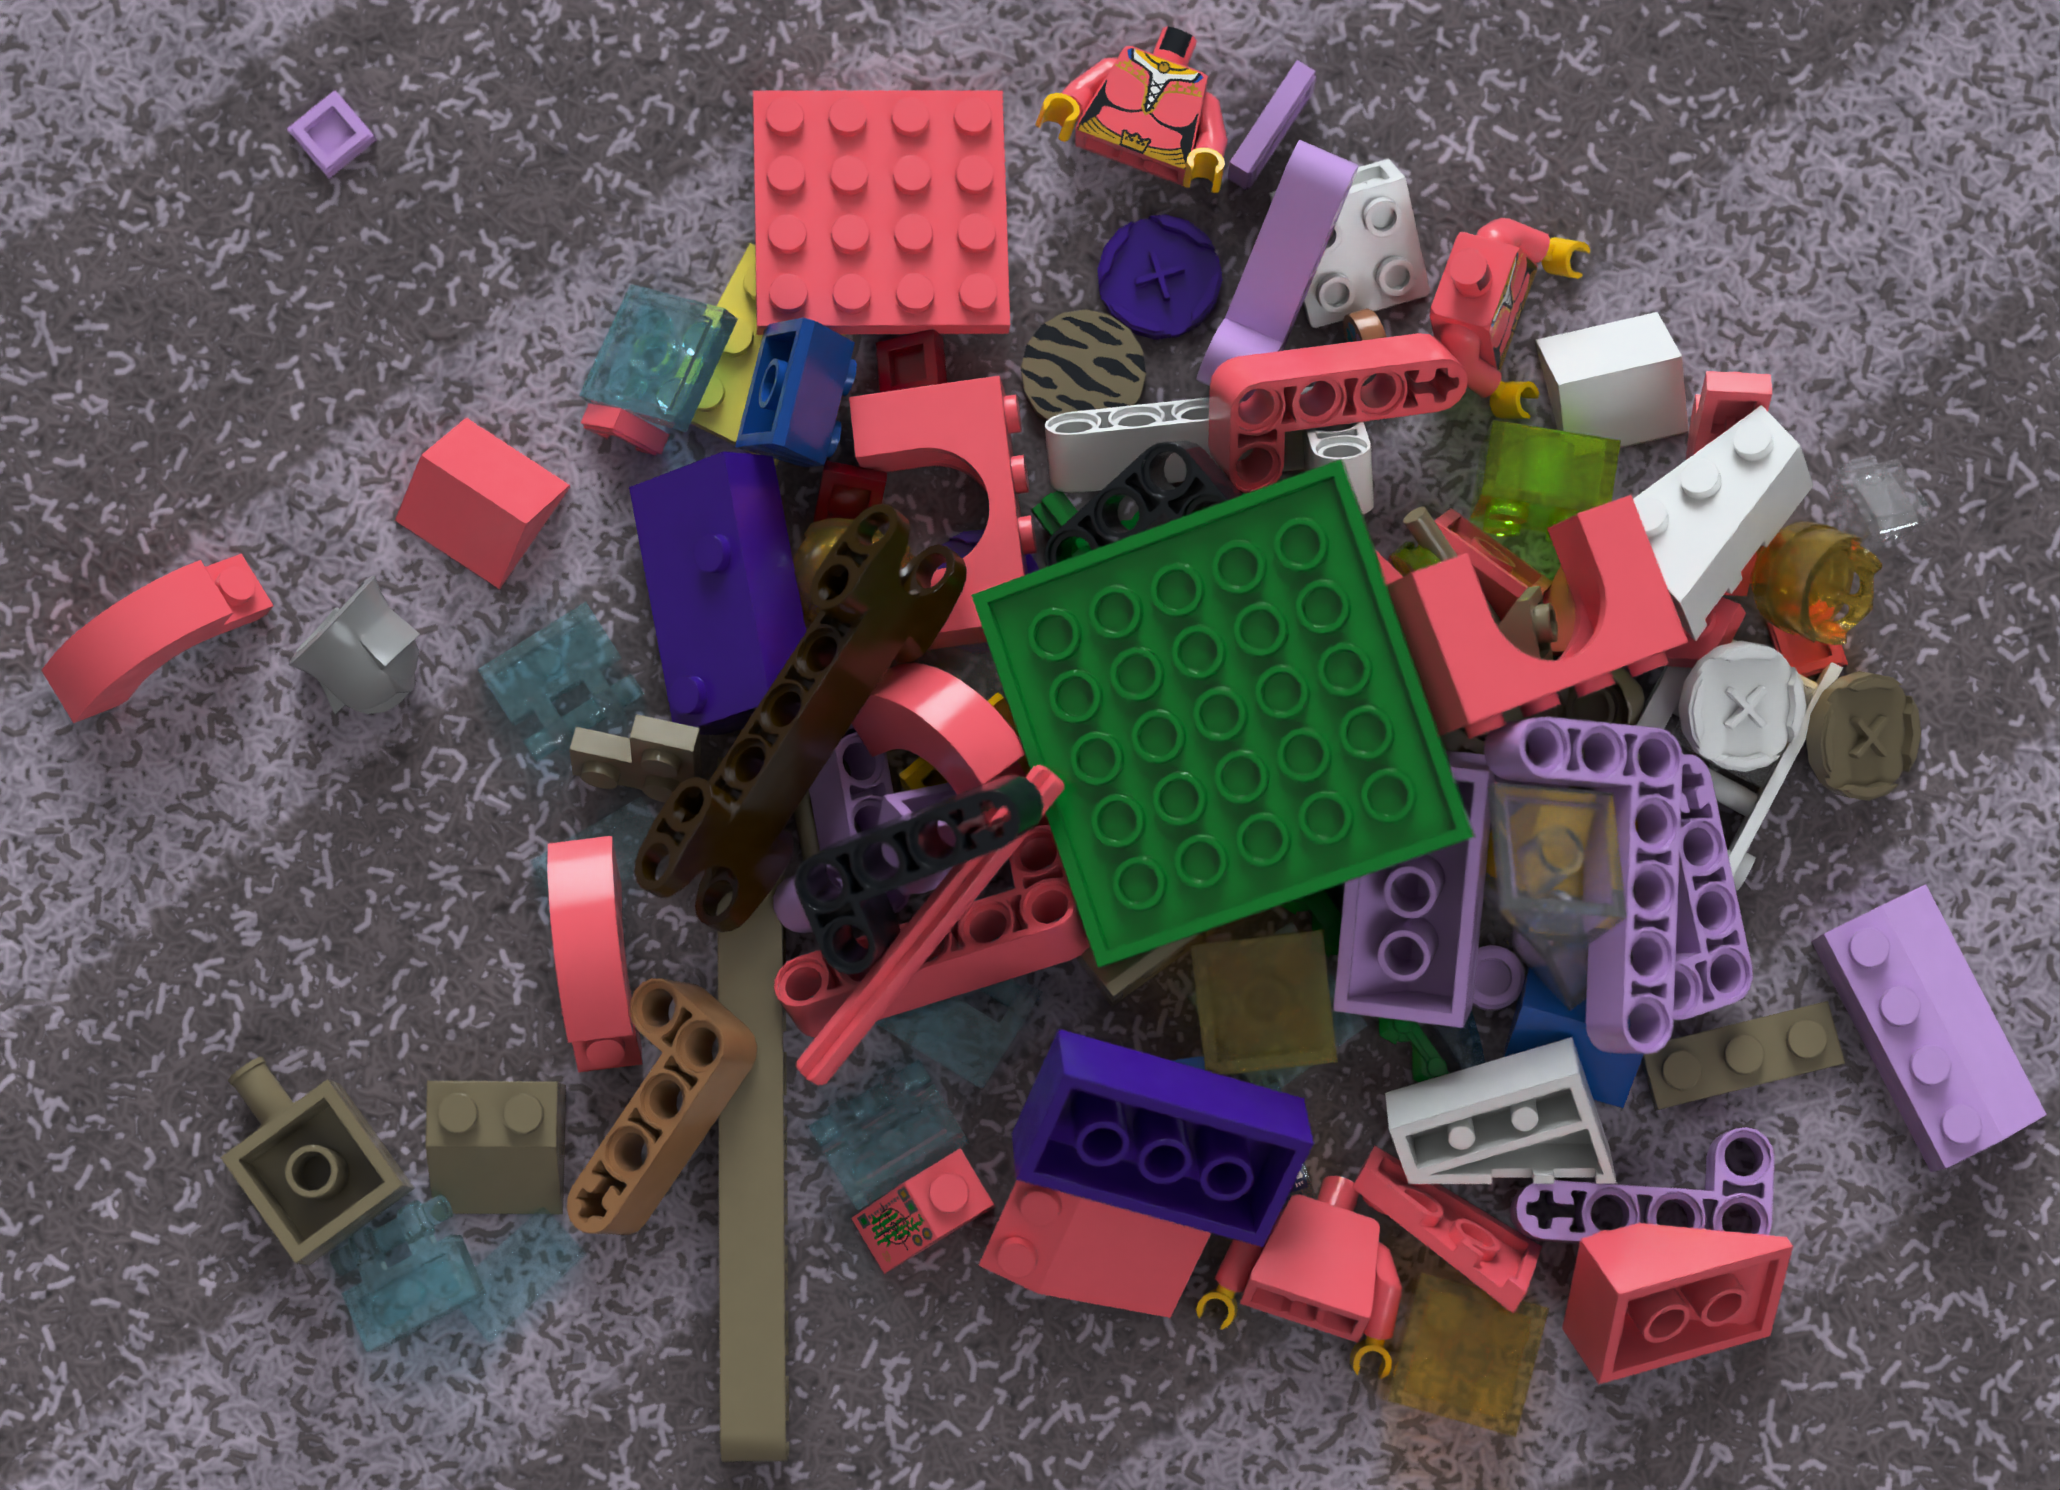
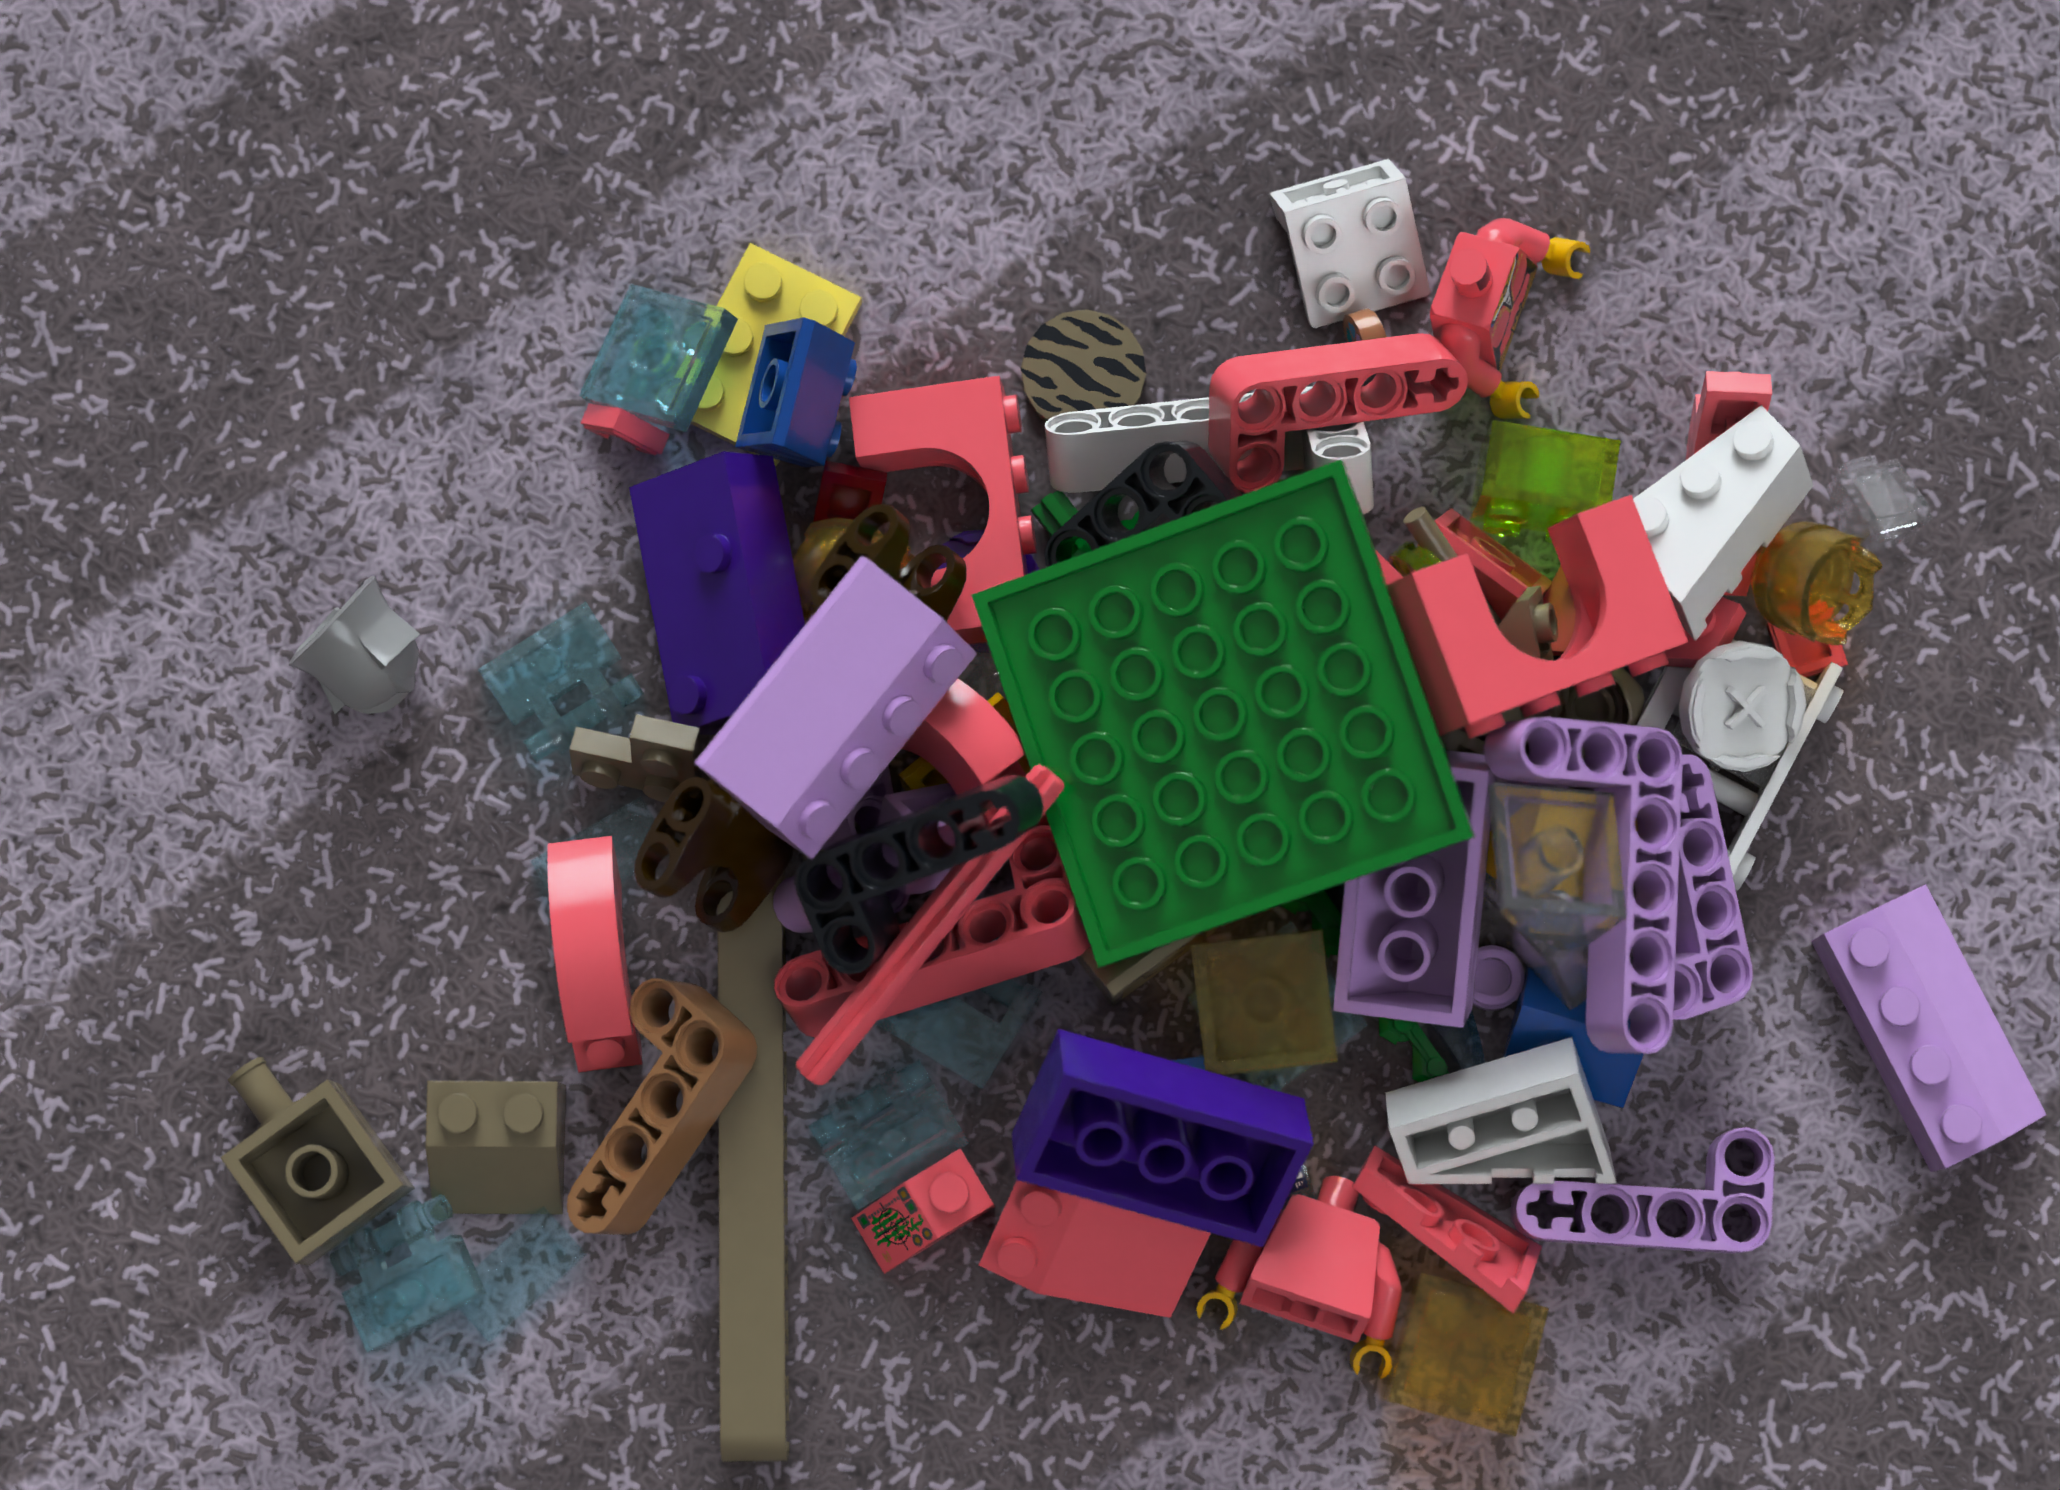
coral arch [41,553,274,723] -> none
lavender tile [287,90,376,179] -> none
coral slope [395,418,571,590] -> none
coral plate [753,90,1010,335] -> none
dark red plate [876,329,947,393] -> none
torso [1035,26,1228,193] -> none
dark purple tile [1097,214,1222,340] -> none
lavender beam [1196,140,1359,401] -> none
lavender tile [1227,60,1316,190] -> none
white slope [1535,312,1689,461] -> none
coral slope [1562,1223,1793,1384] -> none
dark tan plate [1642,1001,1845,1111] -> none
dark tan tile [1806,671,1921,801] -> none
none -> lavender slope [694,556,977,860]

